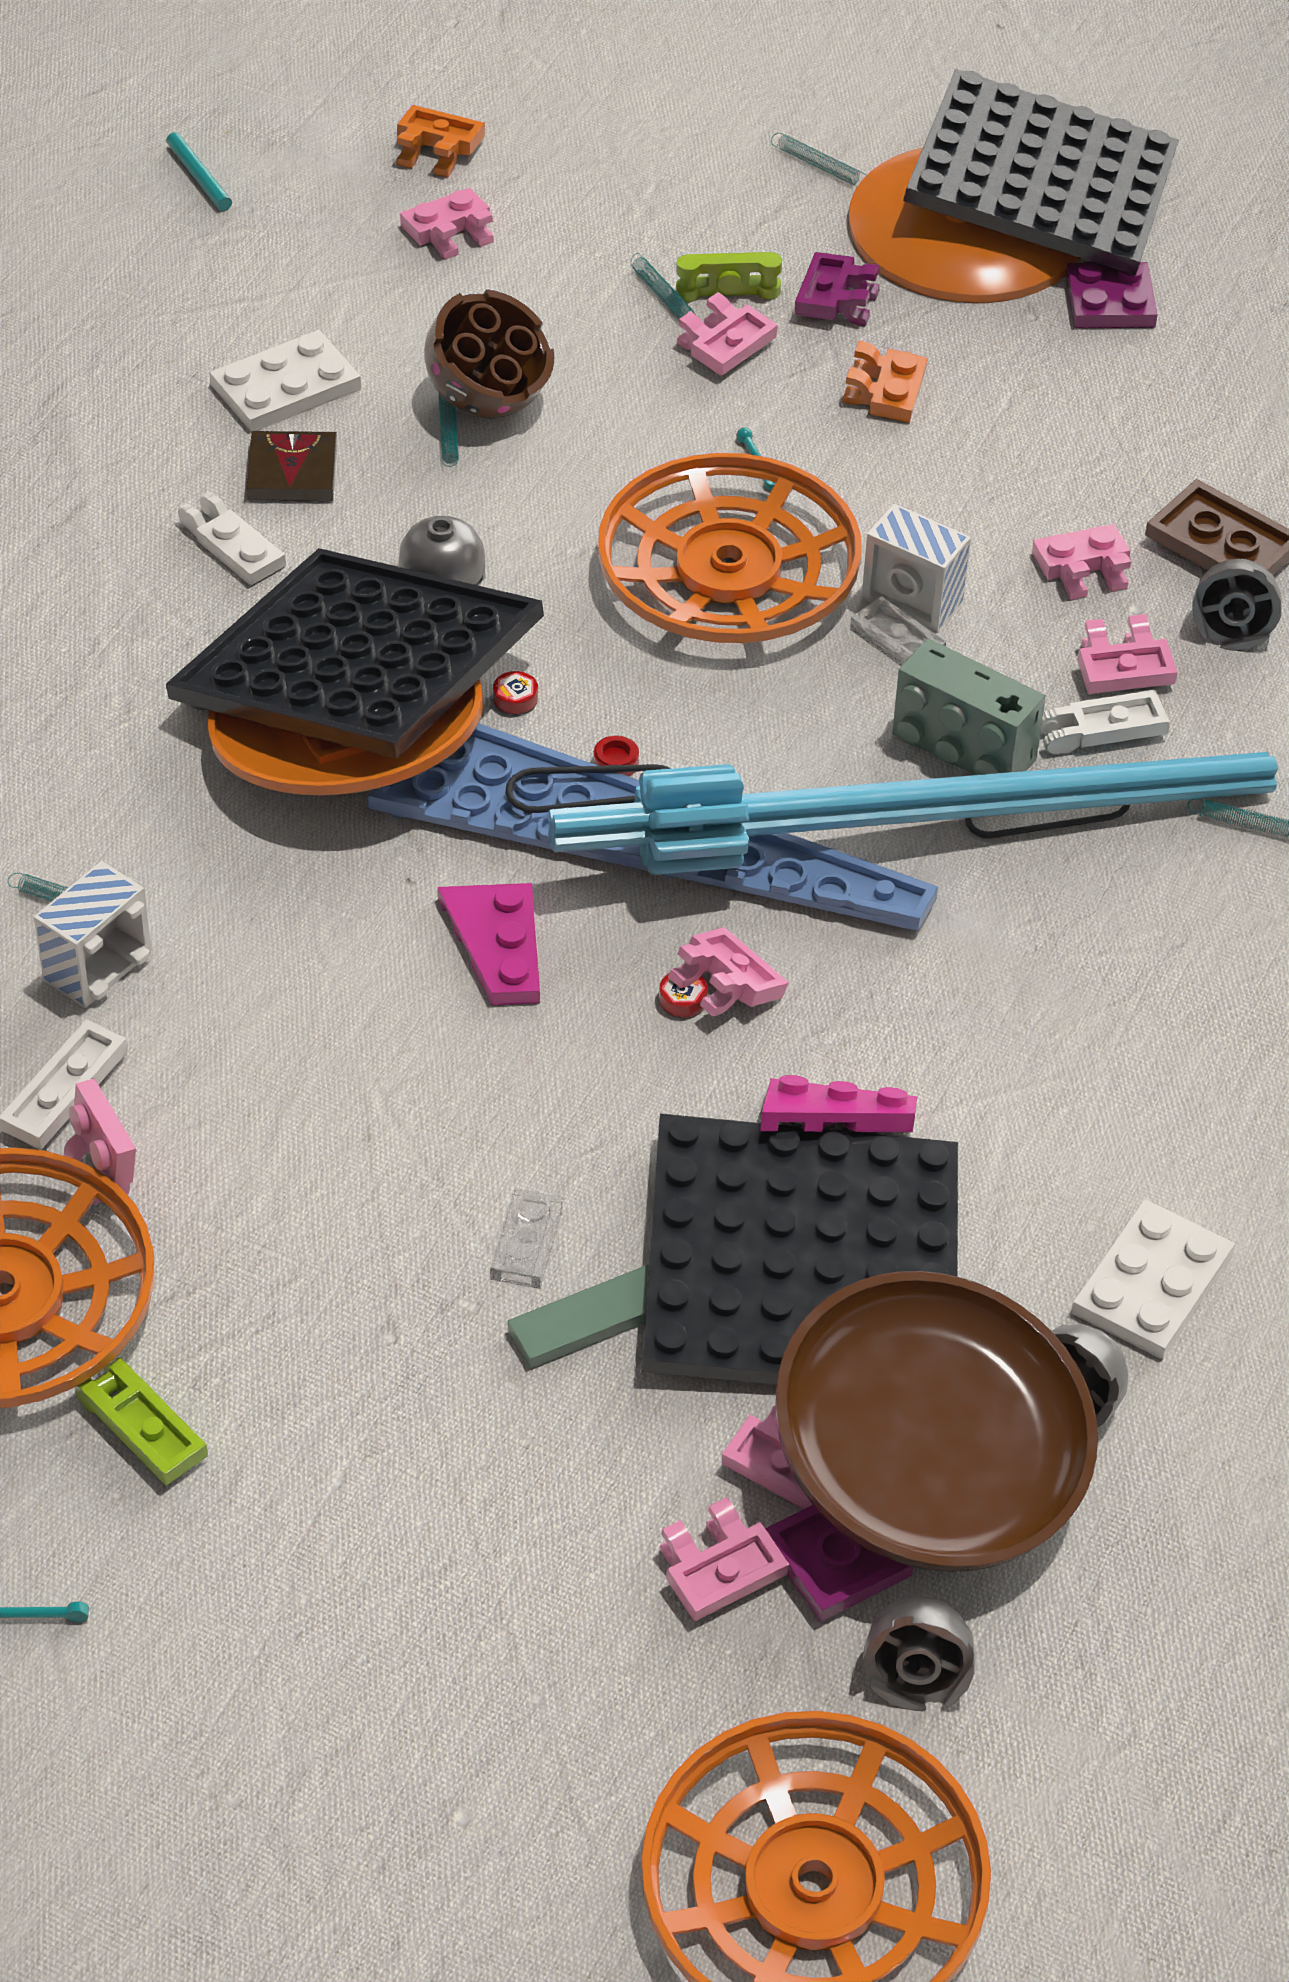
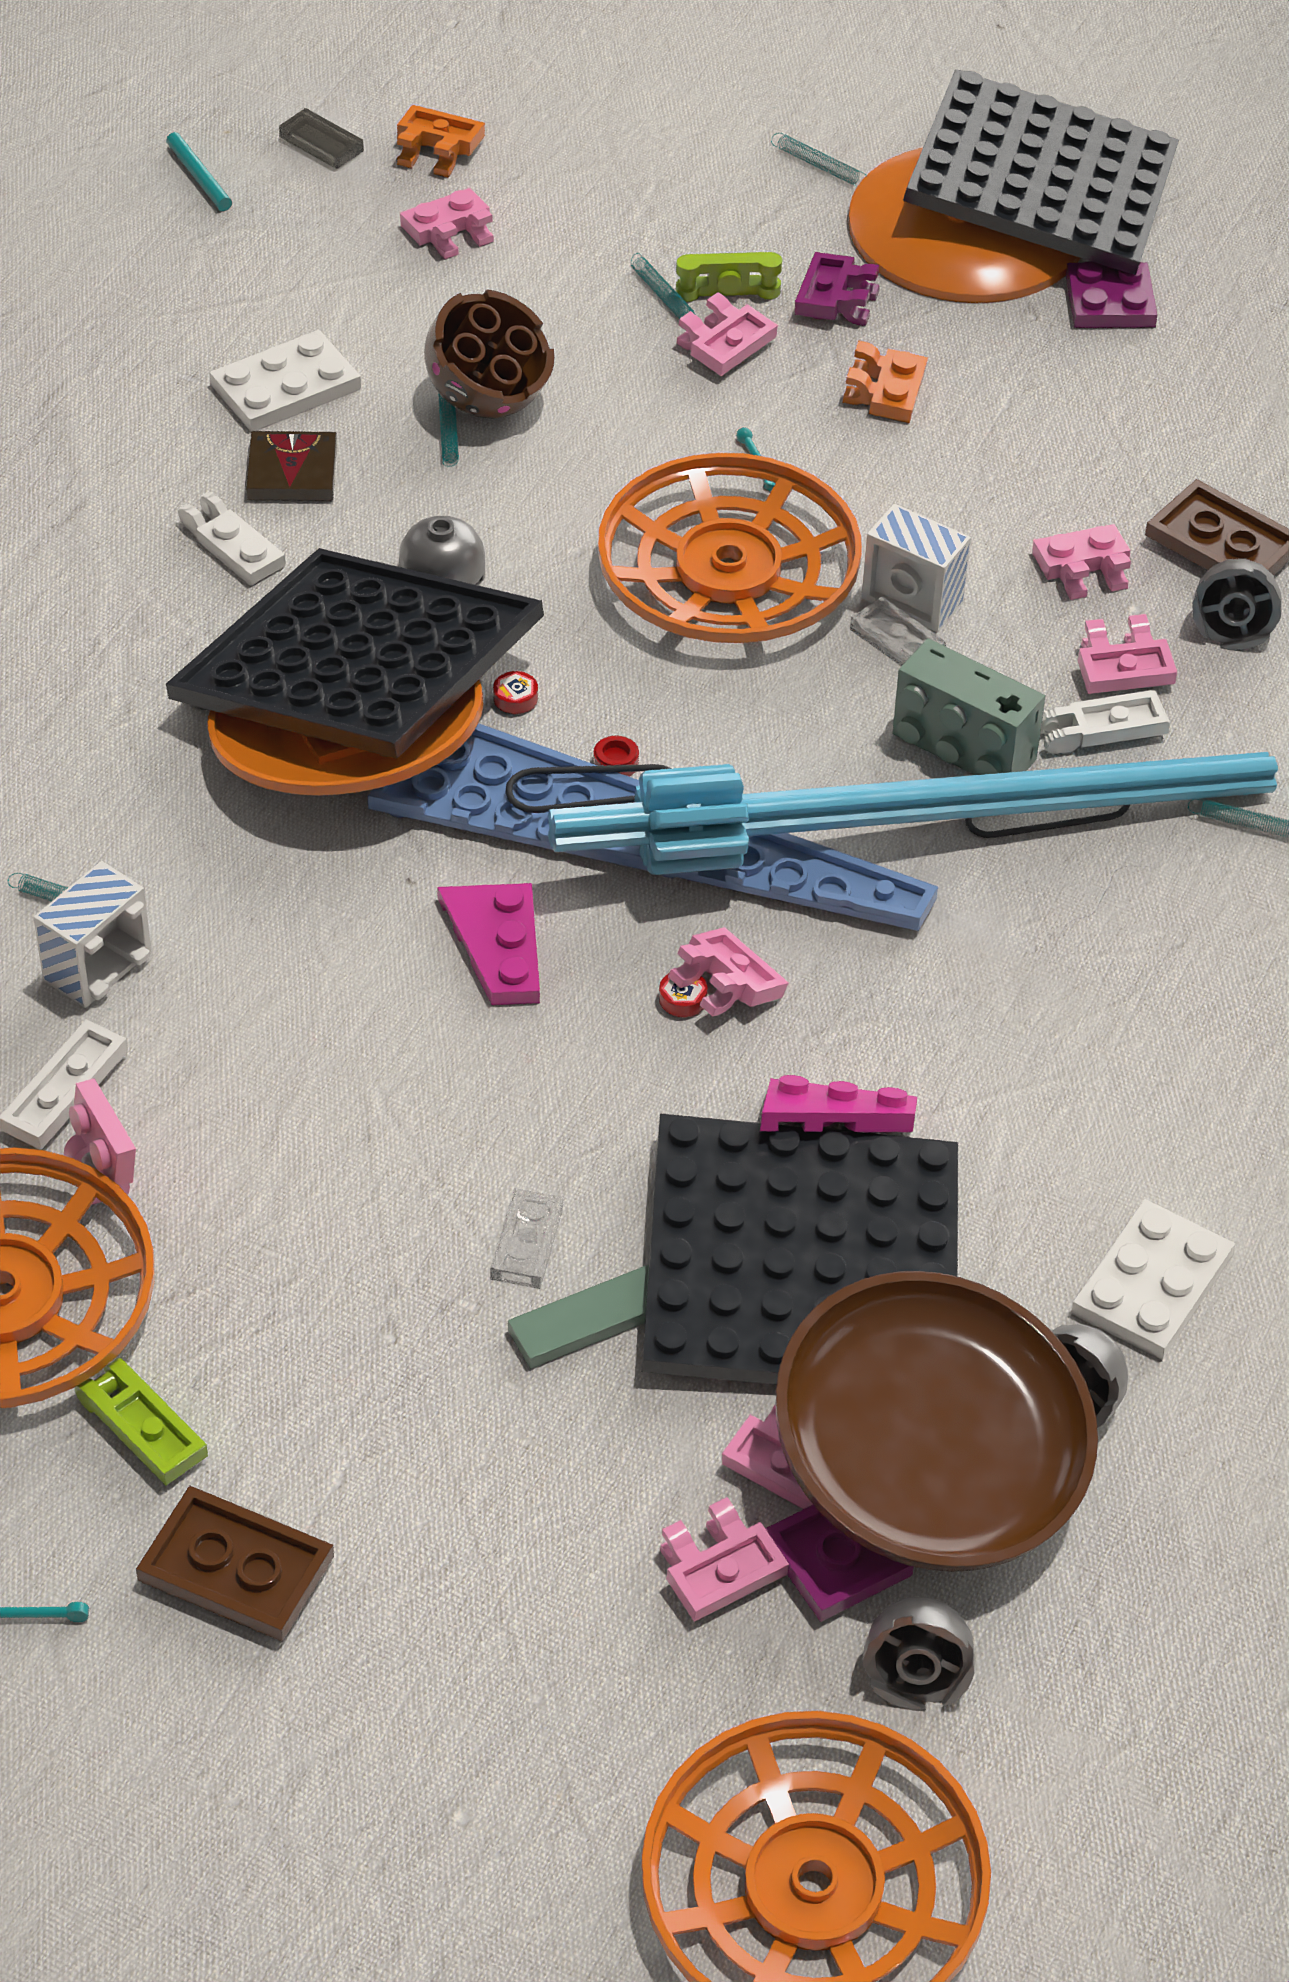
none -> reddish brown plate [136,1485,334,1642]
none -> clear smoke tile [279,108,364,169]

